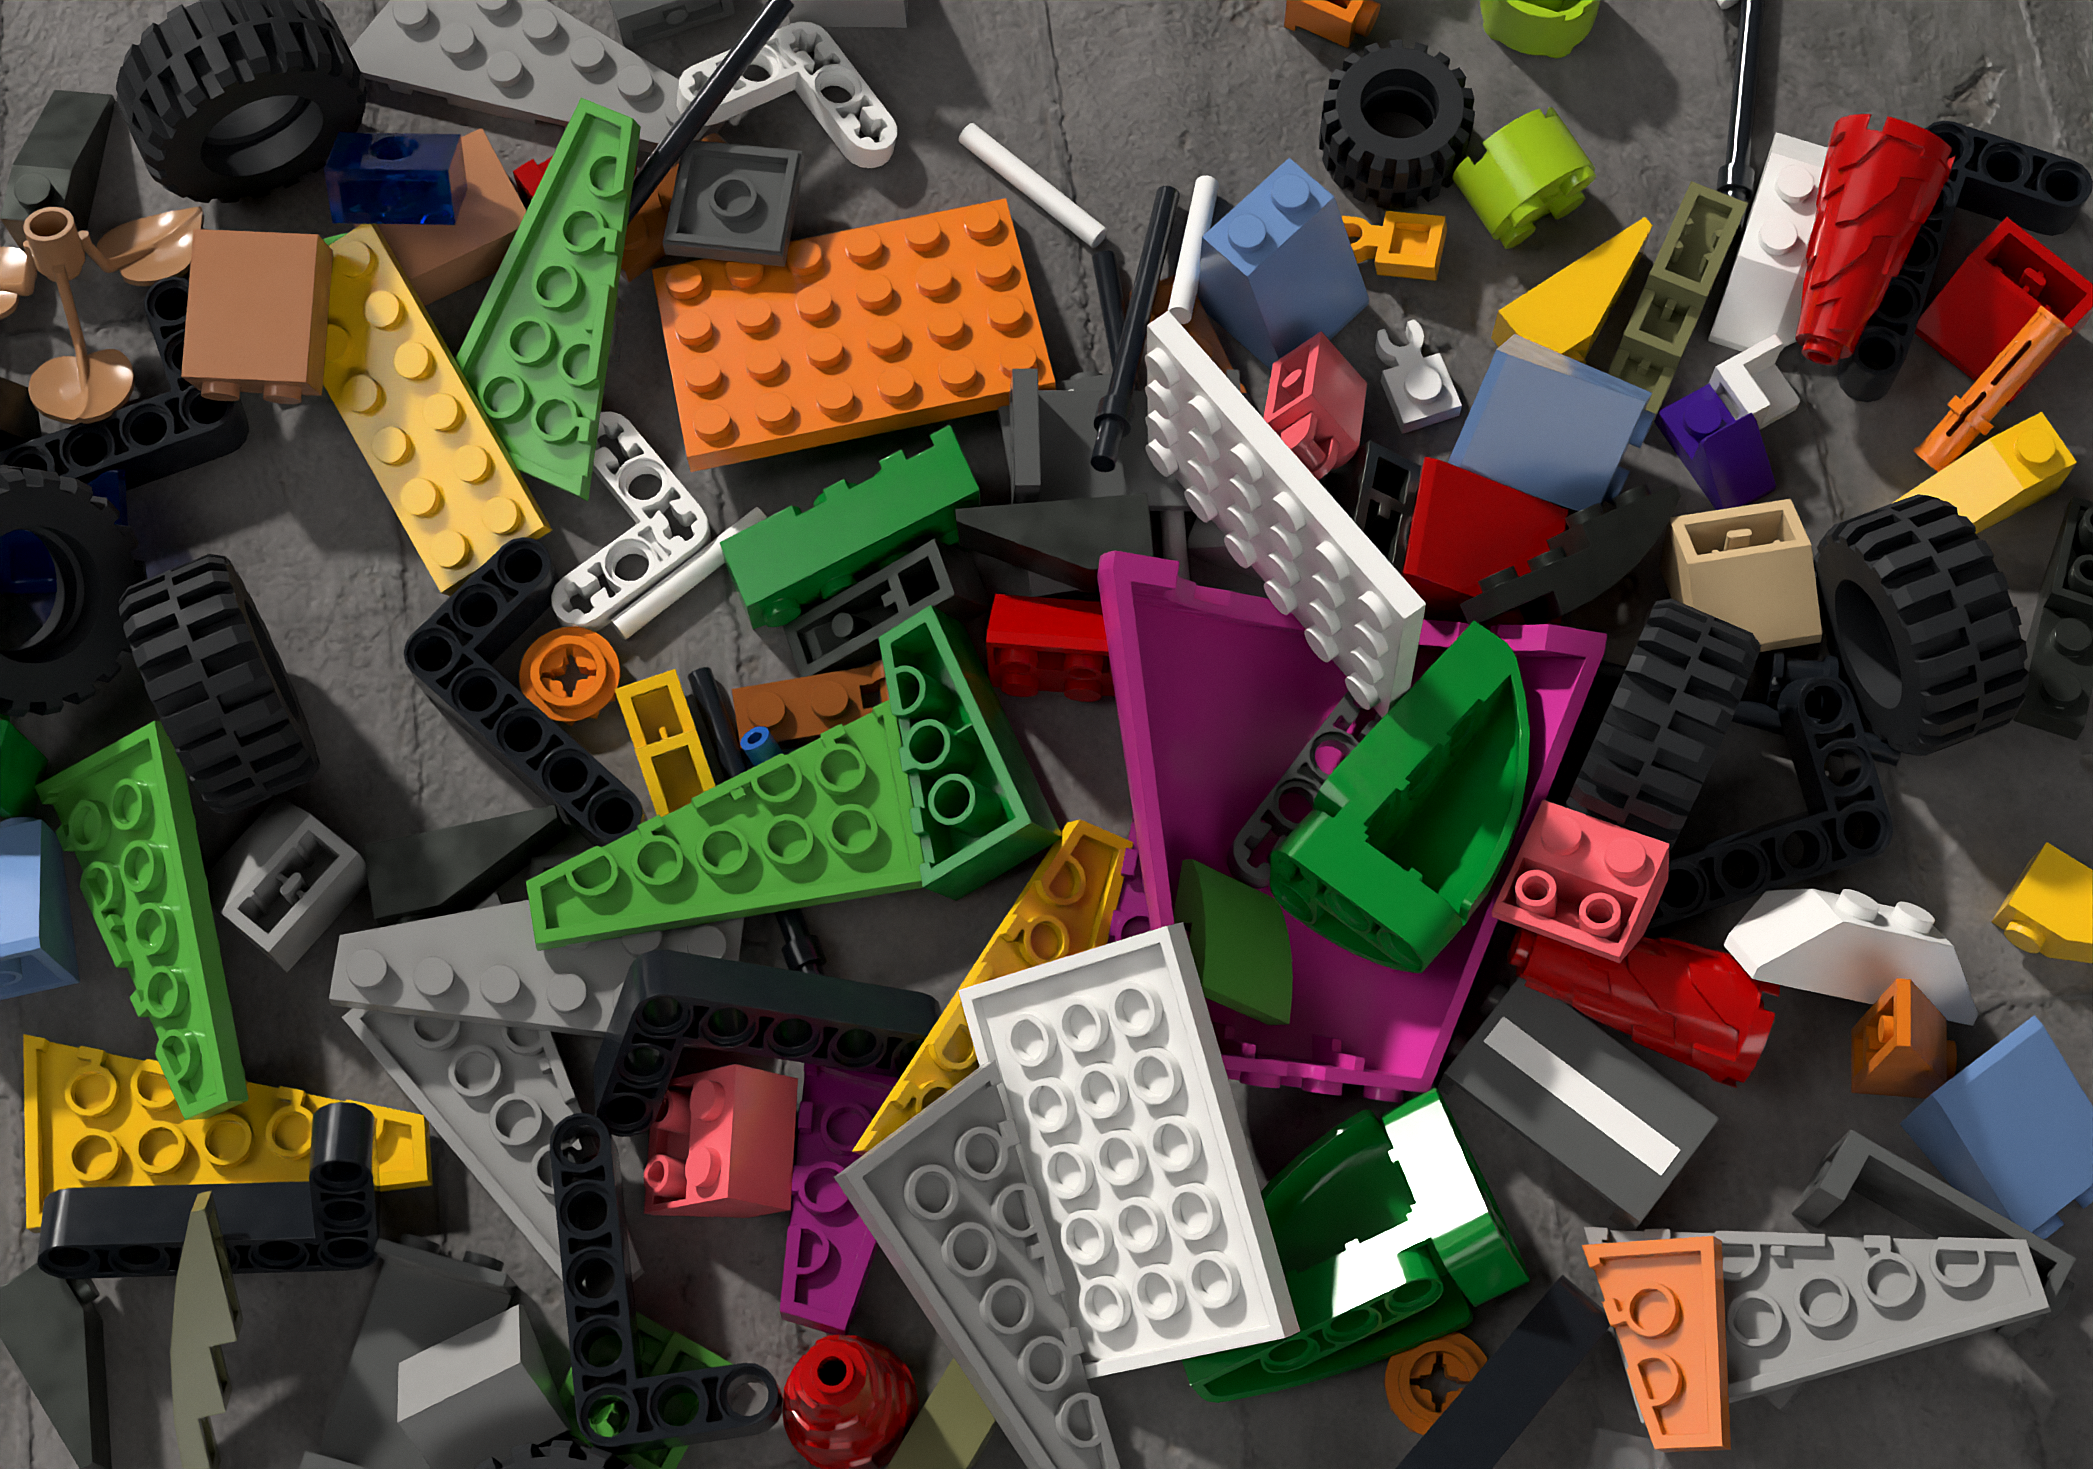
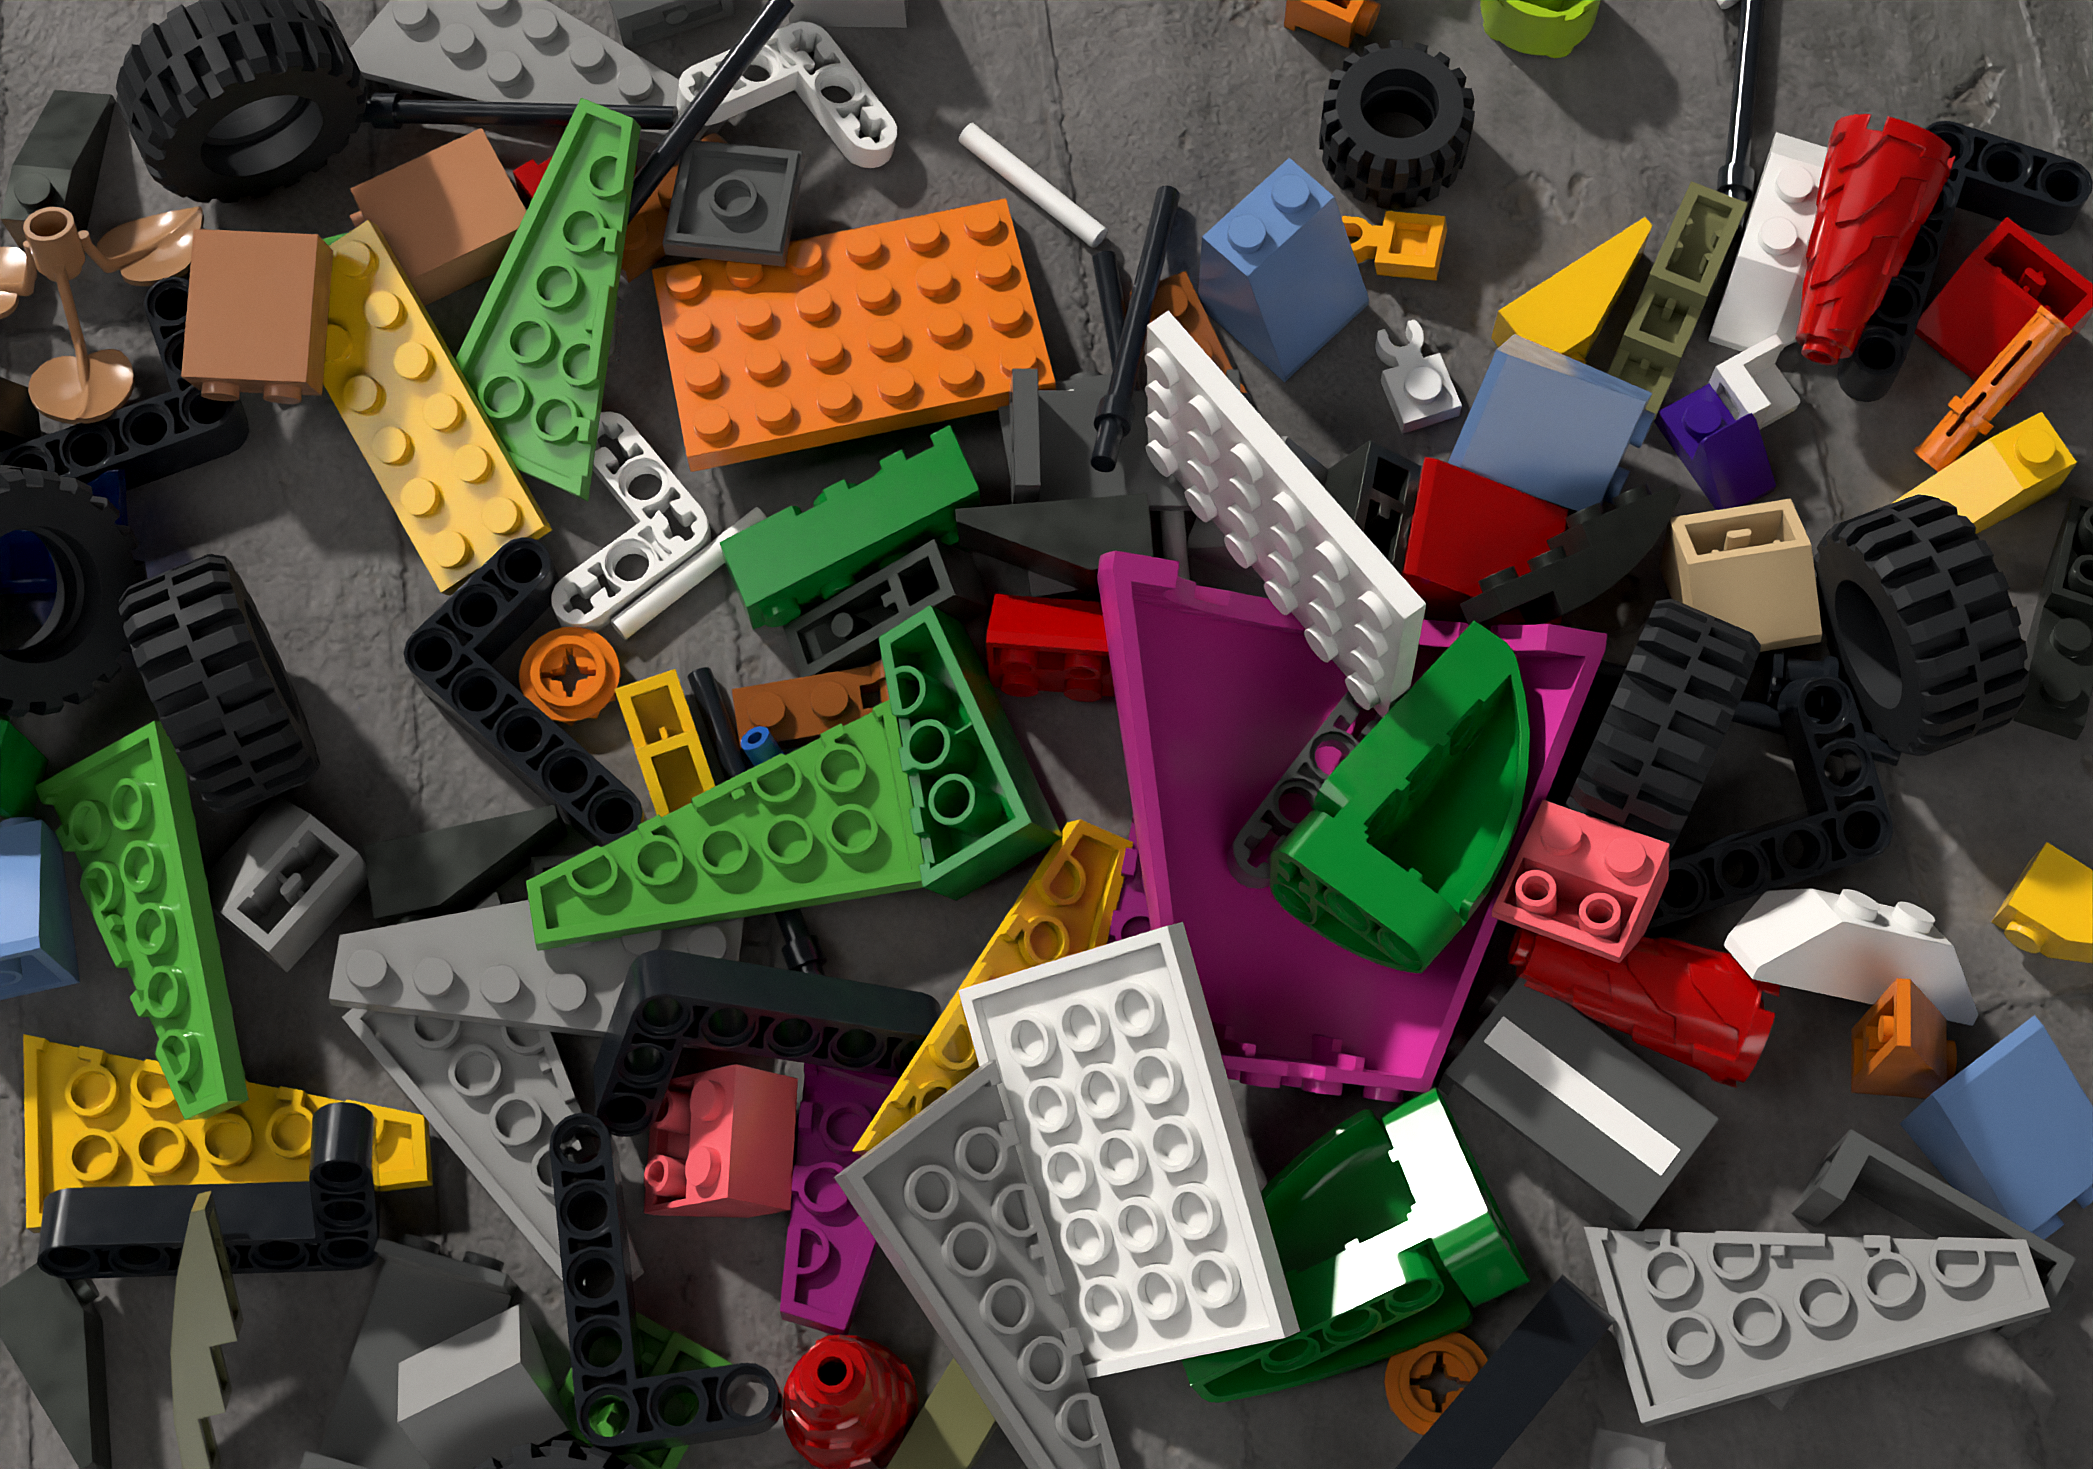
clear blue brick [324,132,467,225] -> none
white bar [1168,176,1219,324] -> none
bright green slope [1173,859,1293,1025] -> none
coral brick [1263,331,1367,480] -> none
lime brick [1452,107,1596,249] -> none
orange wing [1582,1236,1731,1452] -> none
none -> black bar [362,93,679,130]

